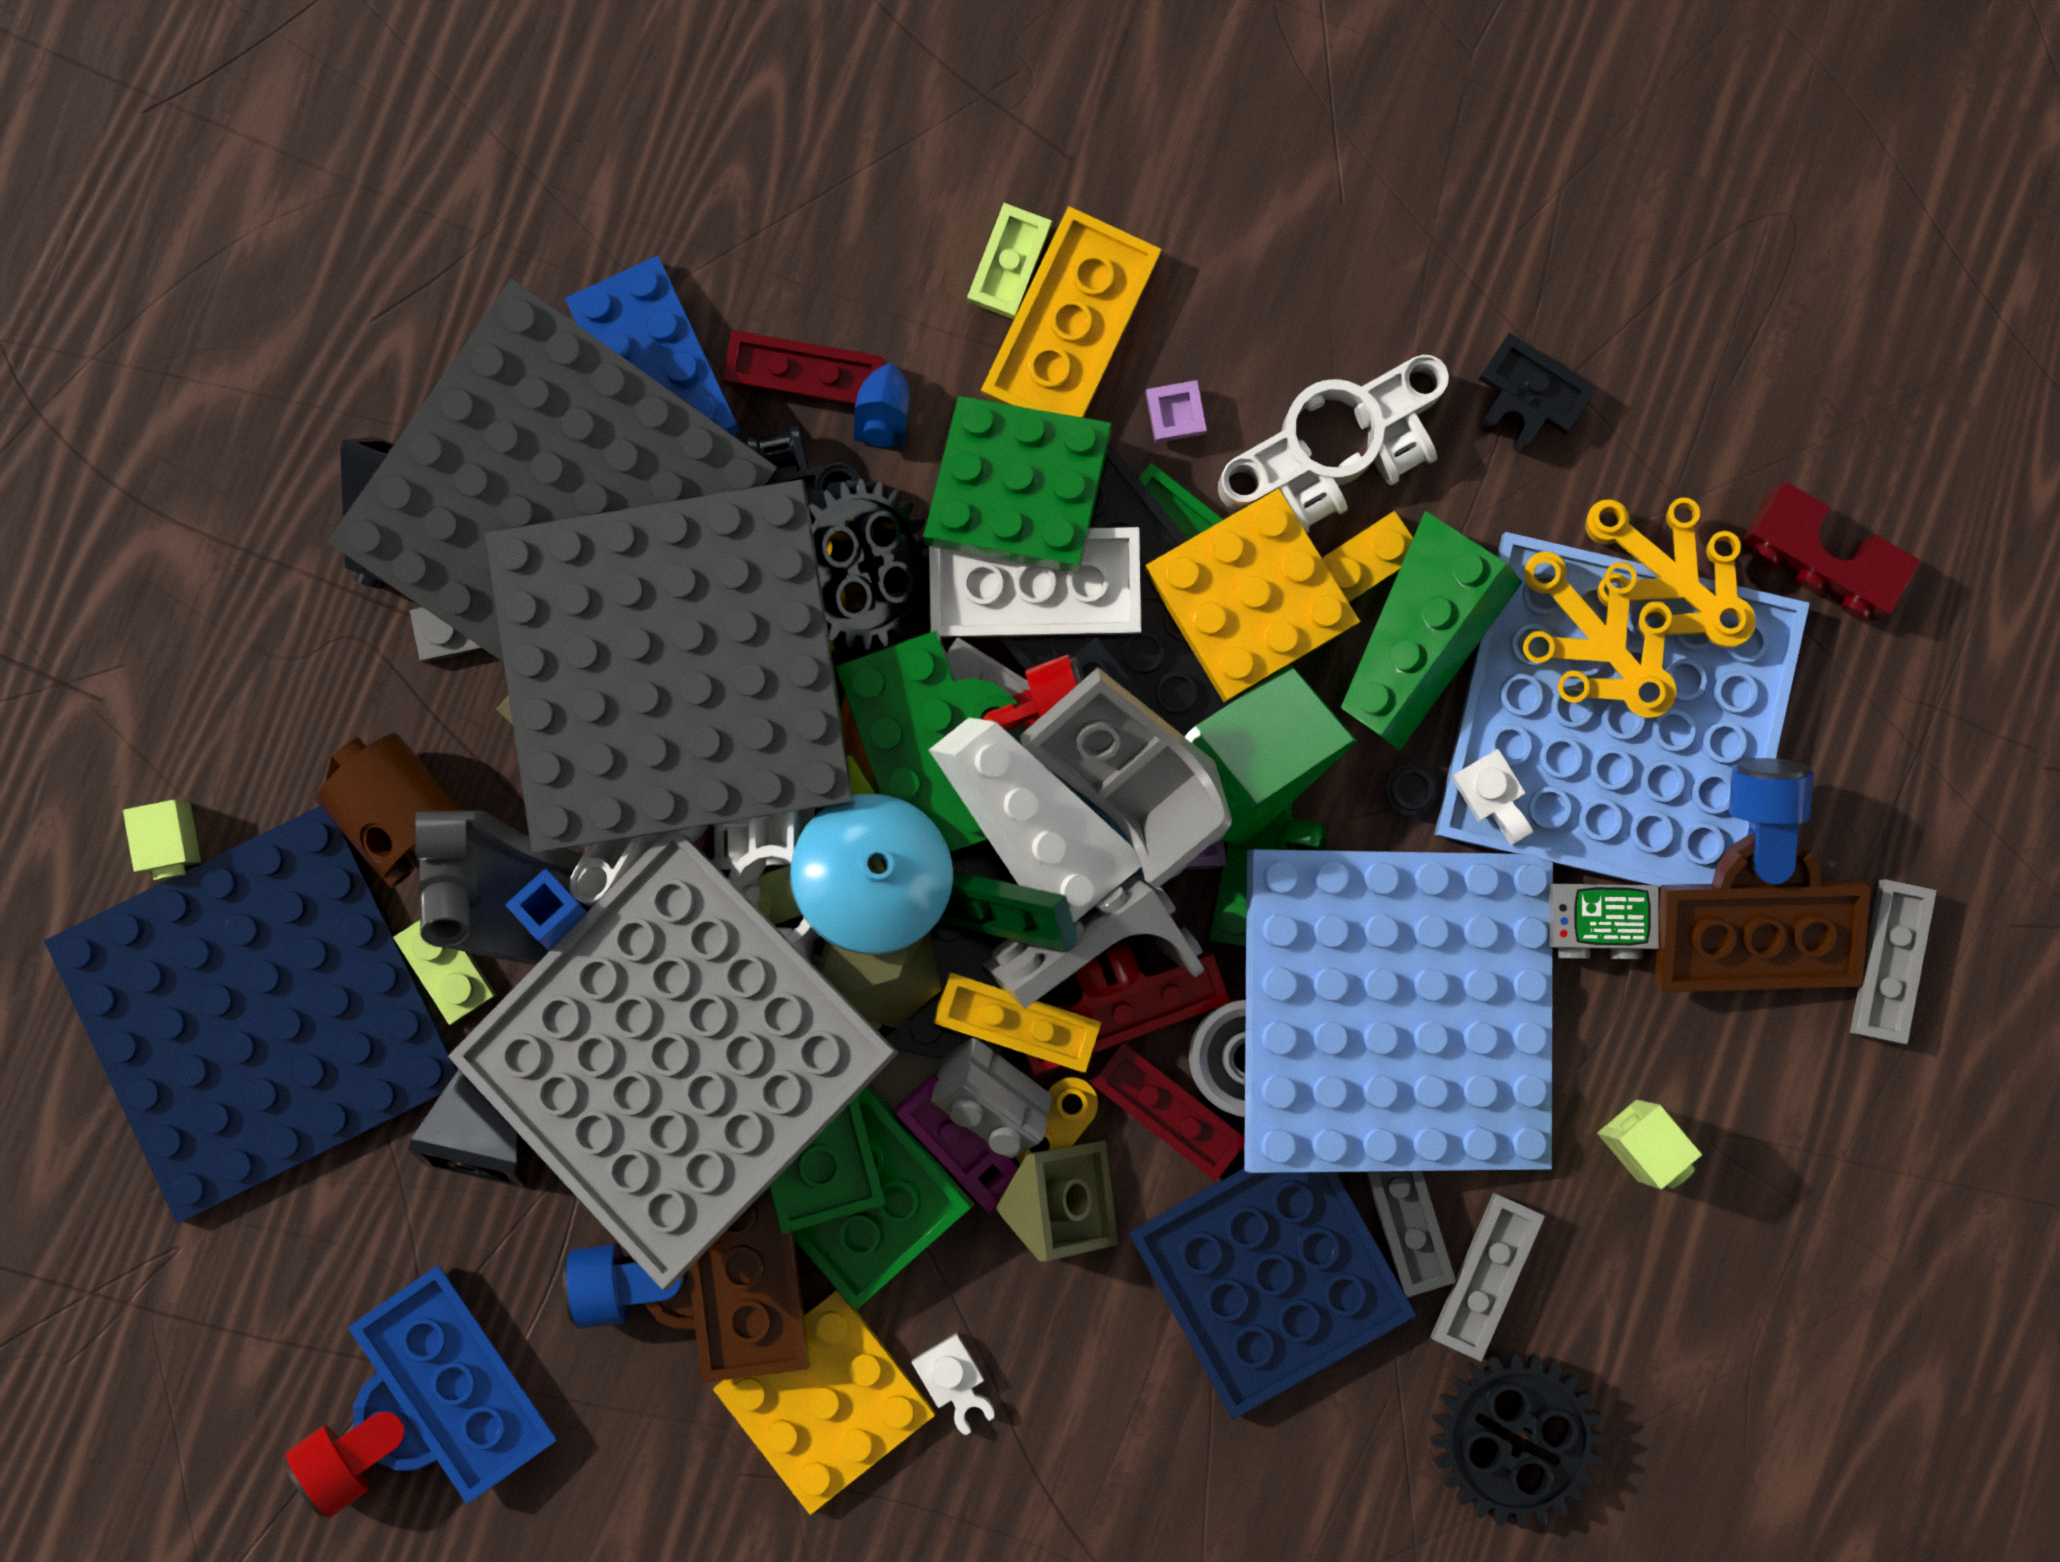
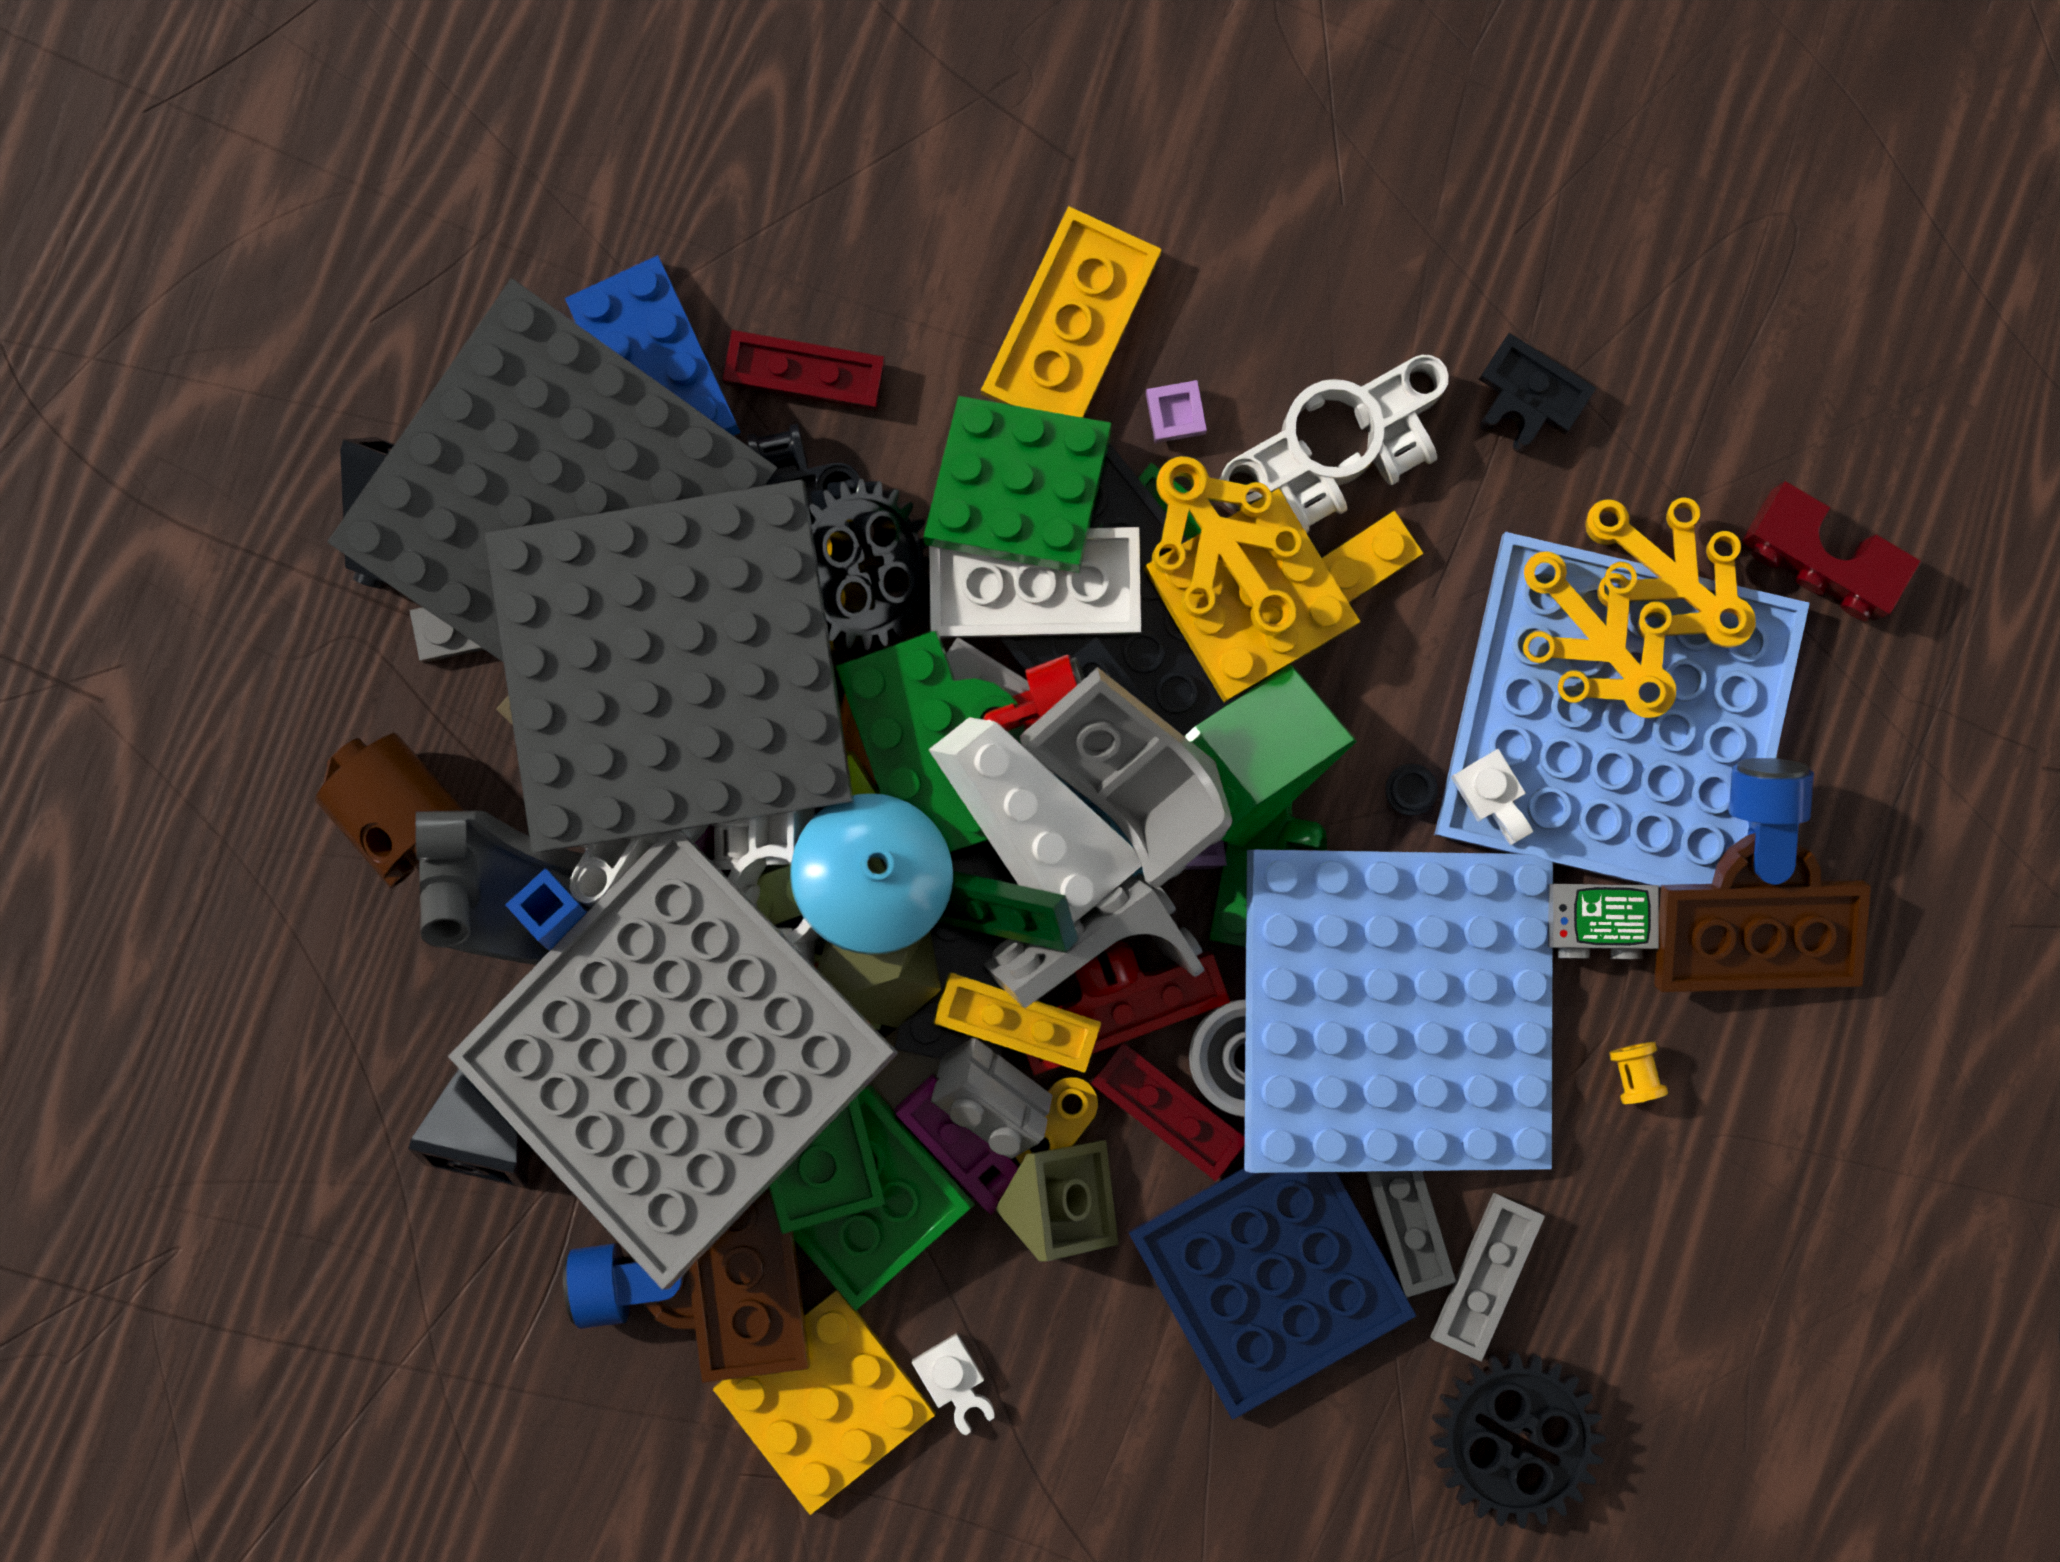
dark blue plate [44,806,459,1224] -> none
yellowish green brick [123,799,201,881] -> none
blue plate [284,1265,558,1518] -> none
yellowish green plate [393,920,497,1025] -> none
blue plate [854,362,910,449] -> none
yellowish green plate [967,203,1052,320] -> none
green wedge [1341,511,1523,751] -> none
yellowish green brick [1597,1100,1702,1190] -> none
light grey plate [1850,879,1937,1044] -> none
none -> yellow plant [1152,456,1302,636]
none -> yellow bush [1609,1042,1668,1104]

